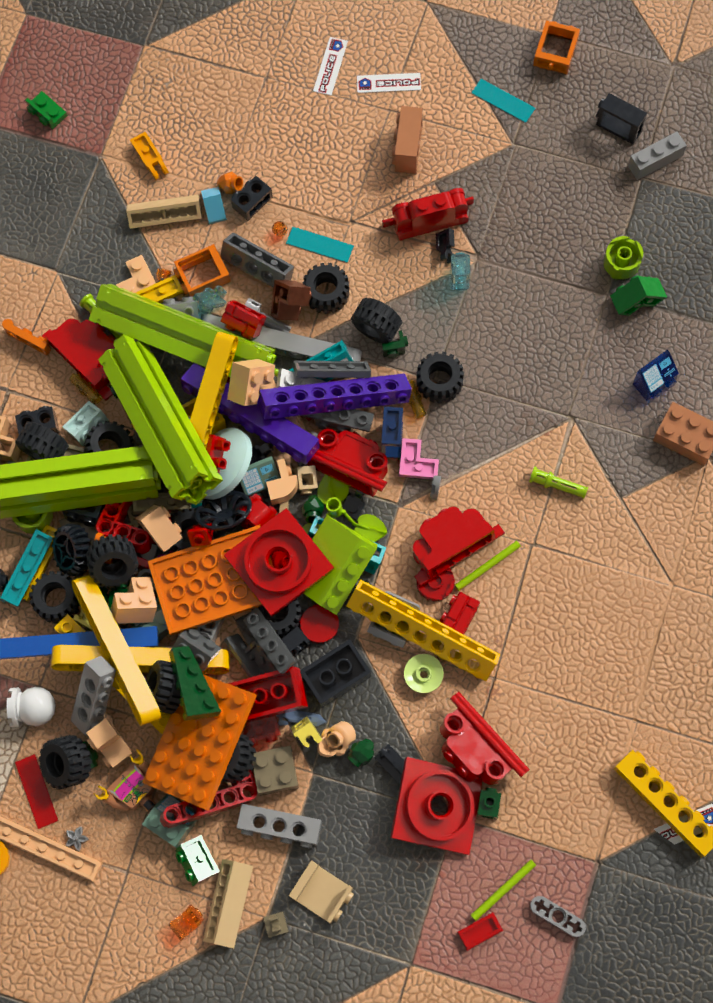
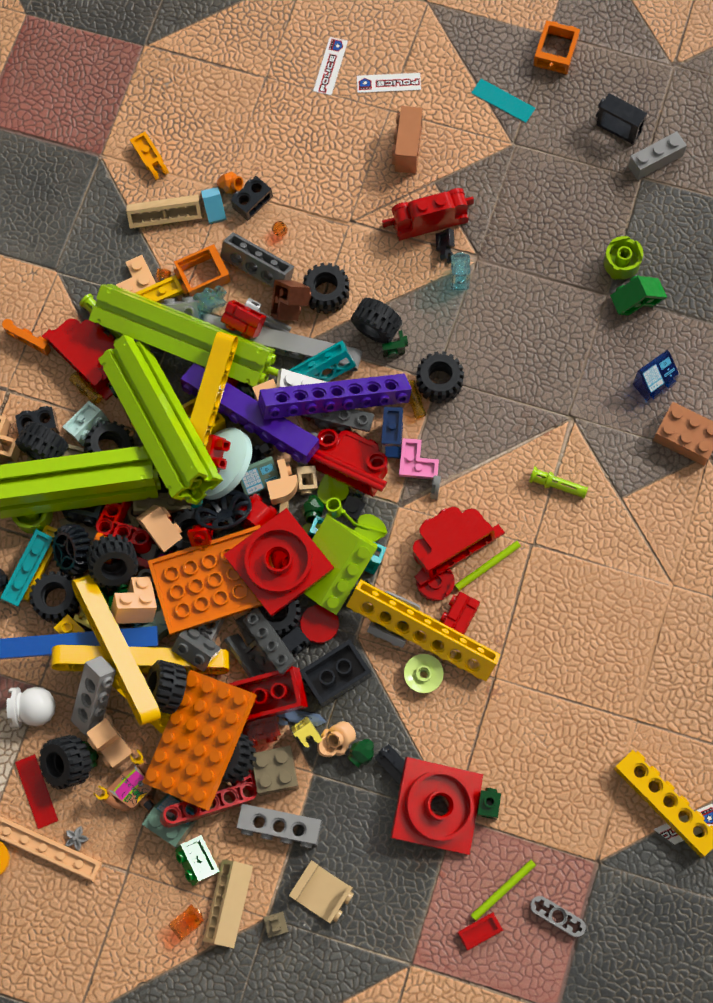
green bracket [25,91,68,130] -> none
dark green wing [169,646,221,721] -> none
light nougat brick [227,359,275,406] -> none
teal sticker [286,227,354,263] -> none
dark grey plate [293,361,371,379] -> none
red brick [440,691,530,785] -> none

